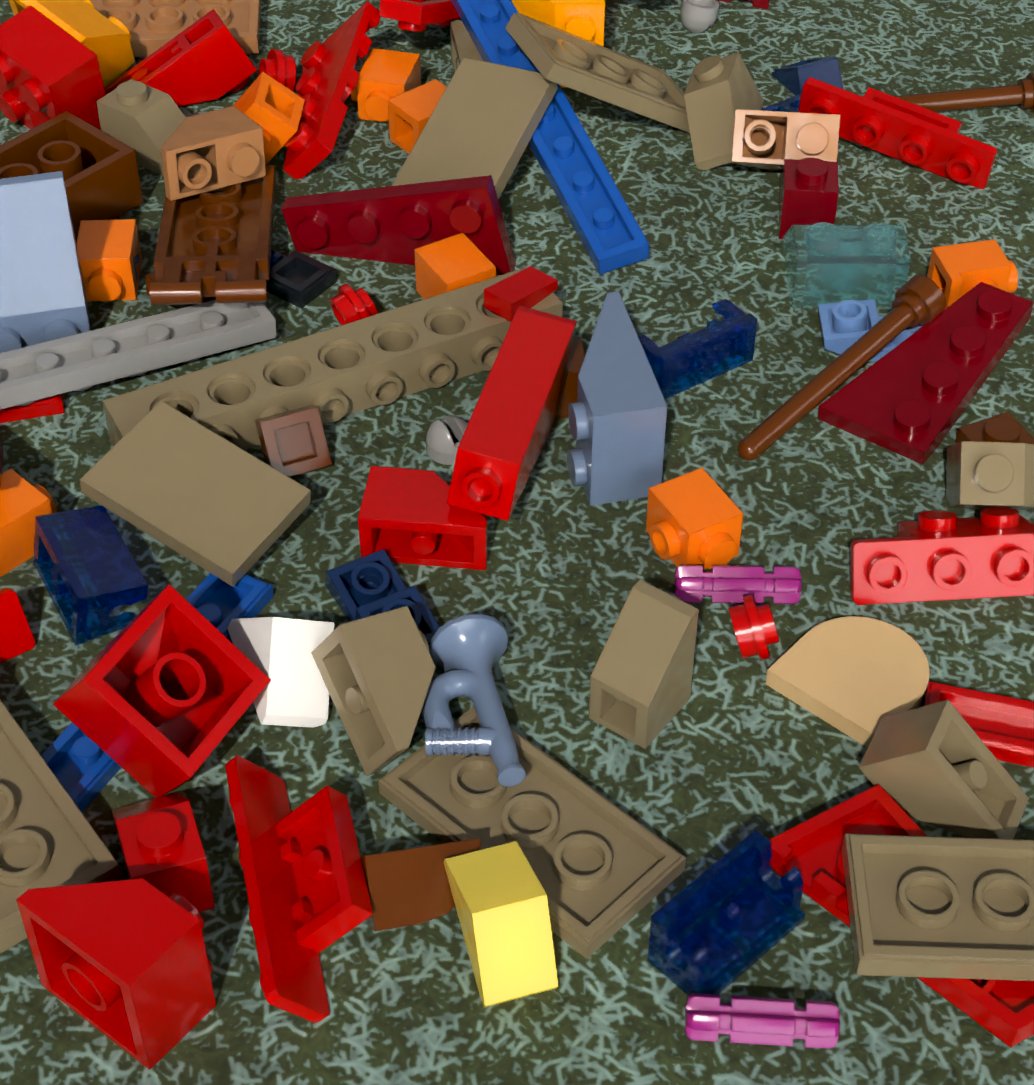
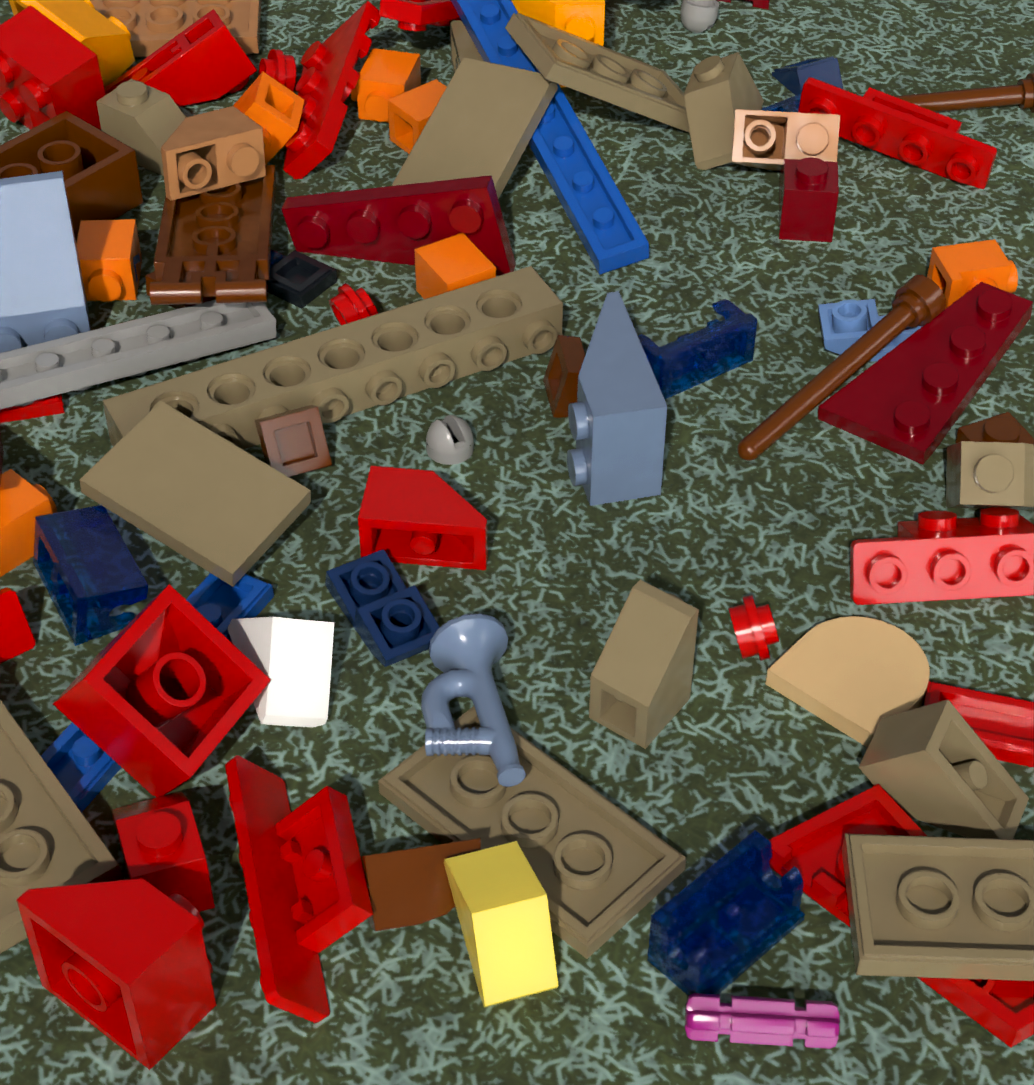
dark tan slope [311,606,436,776] -> none
red slope [447,305,577,521] -> none
red piece [484,266,558,322] -> none
orange brick [646,468,743,570] -> none
magenta axle [674,564,802,605] -> none
clear light blue slope [782,222,911,309] -> none

